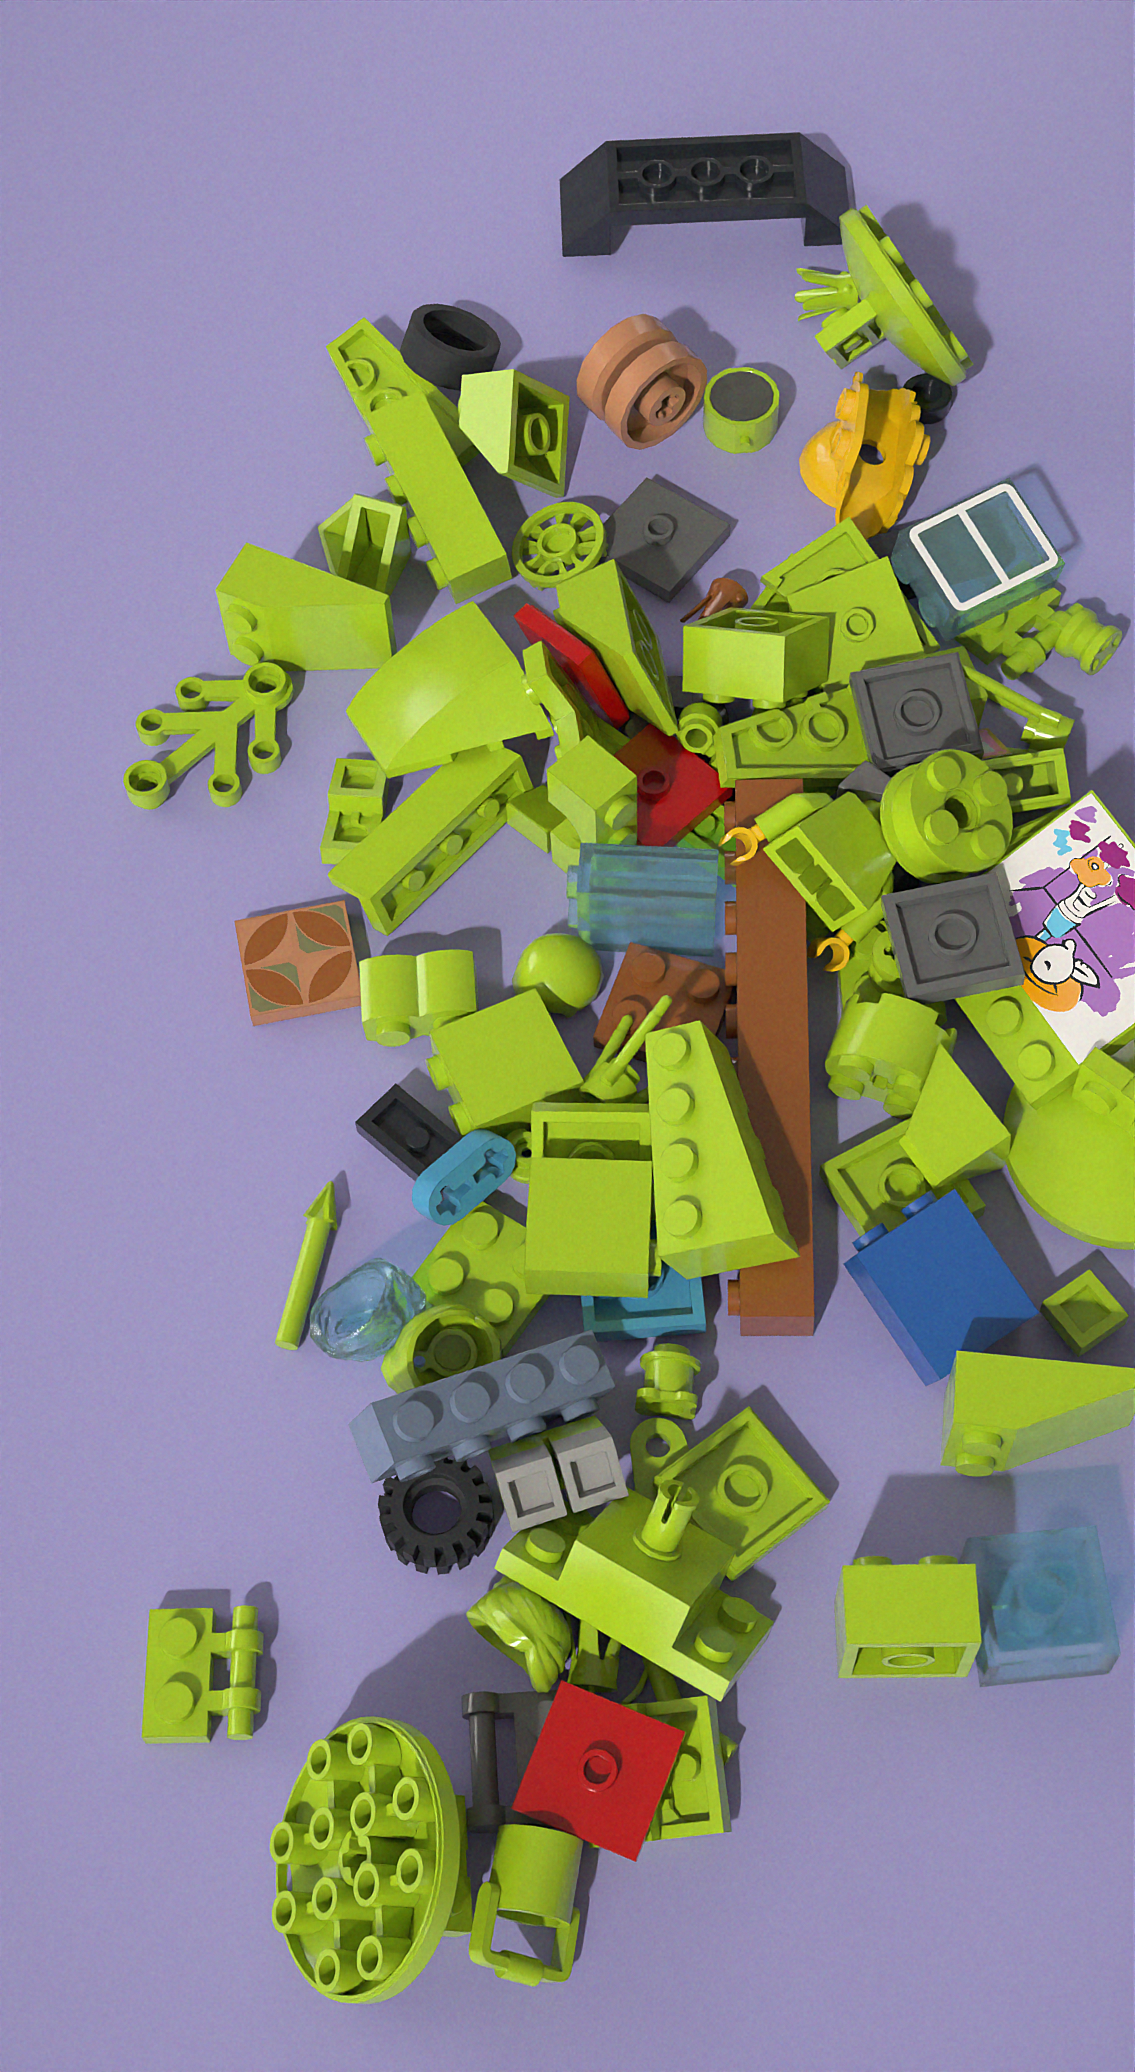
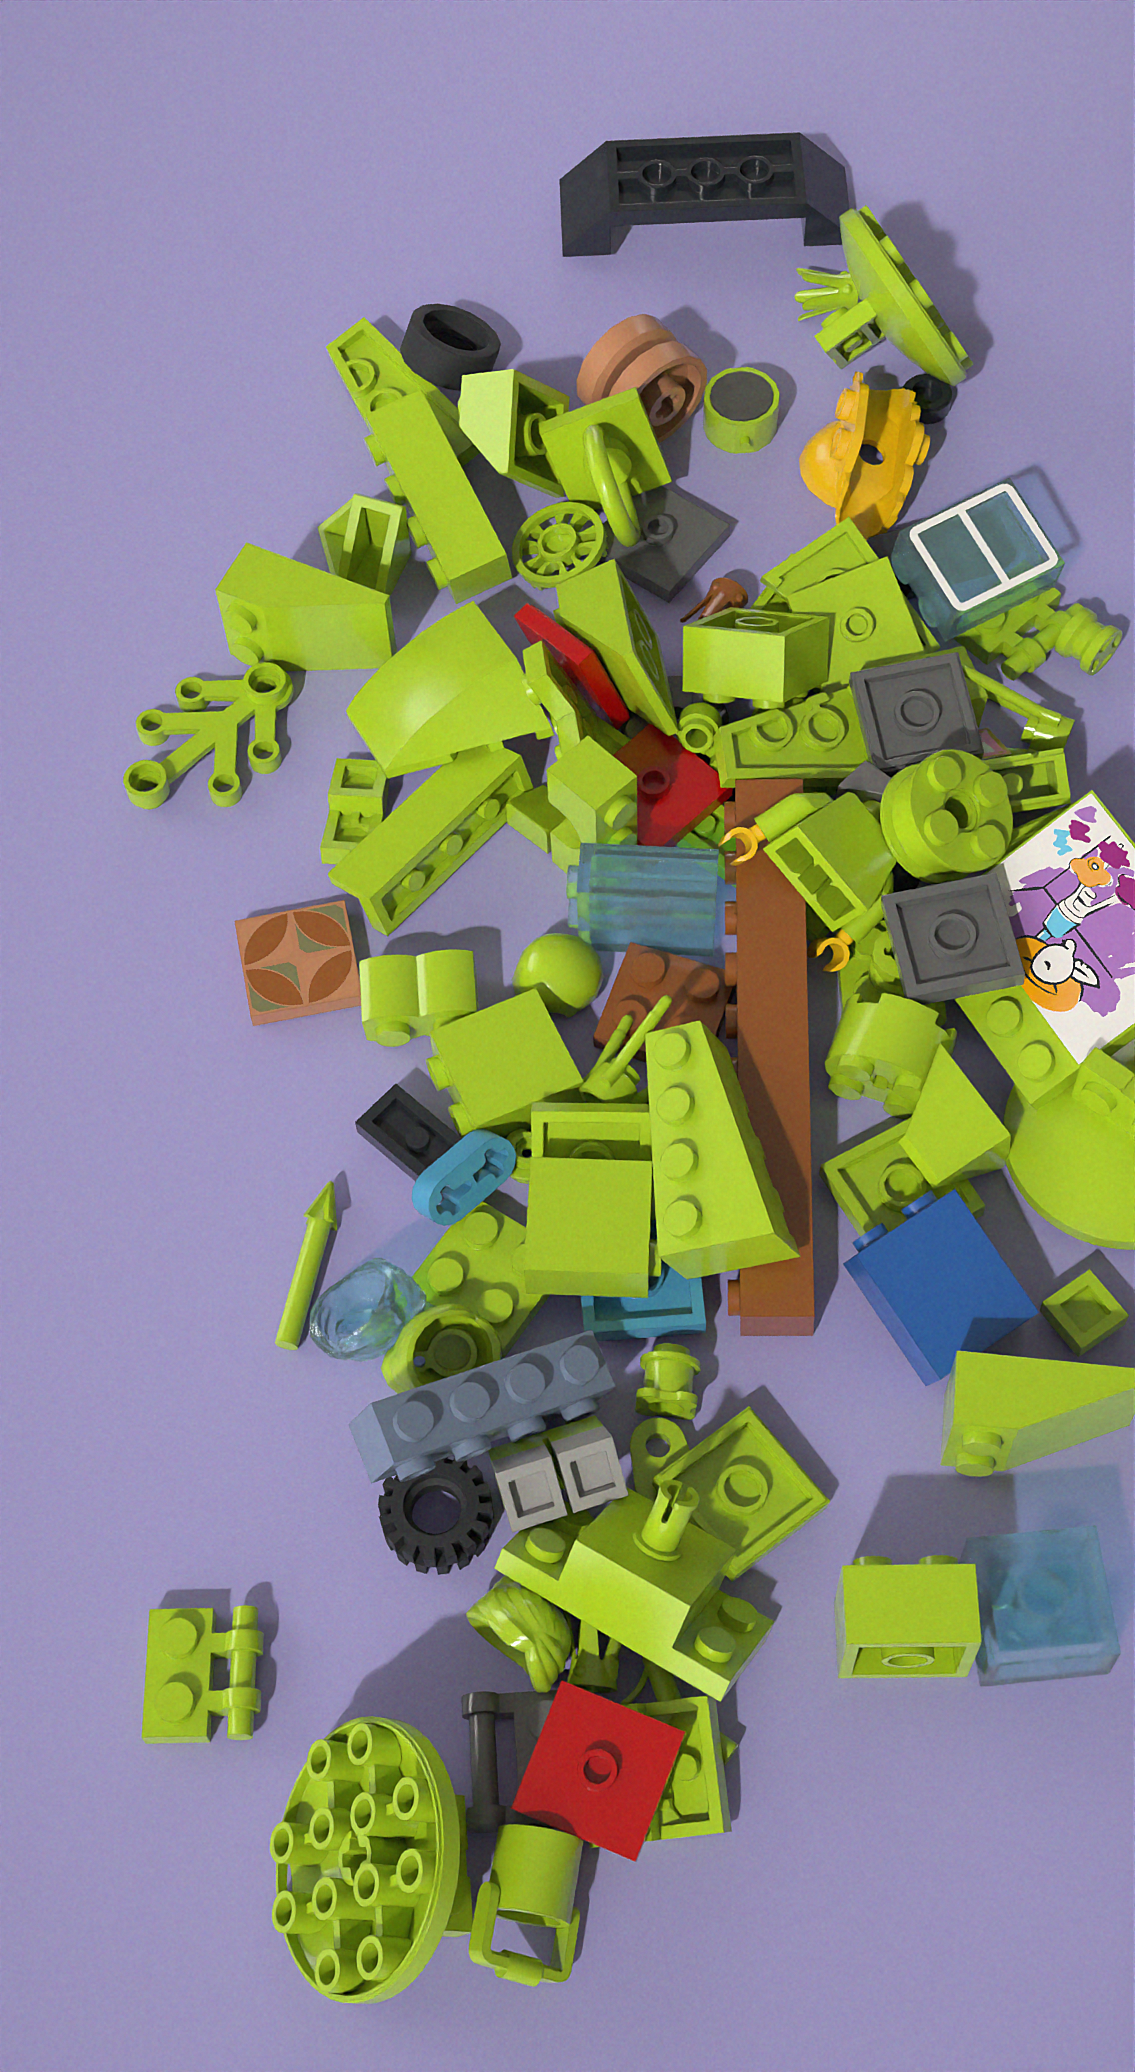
none -> lime tile [538,387,672,547]

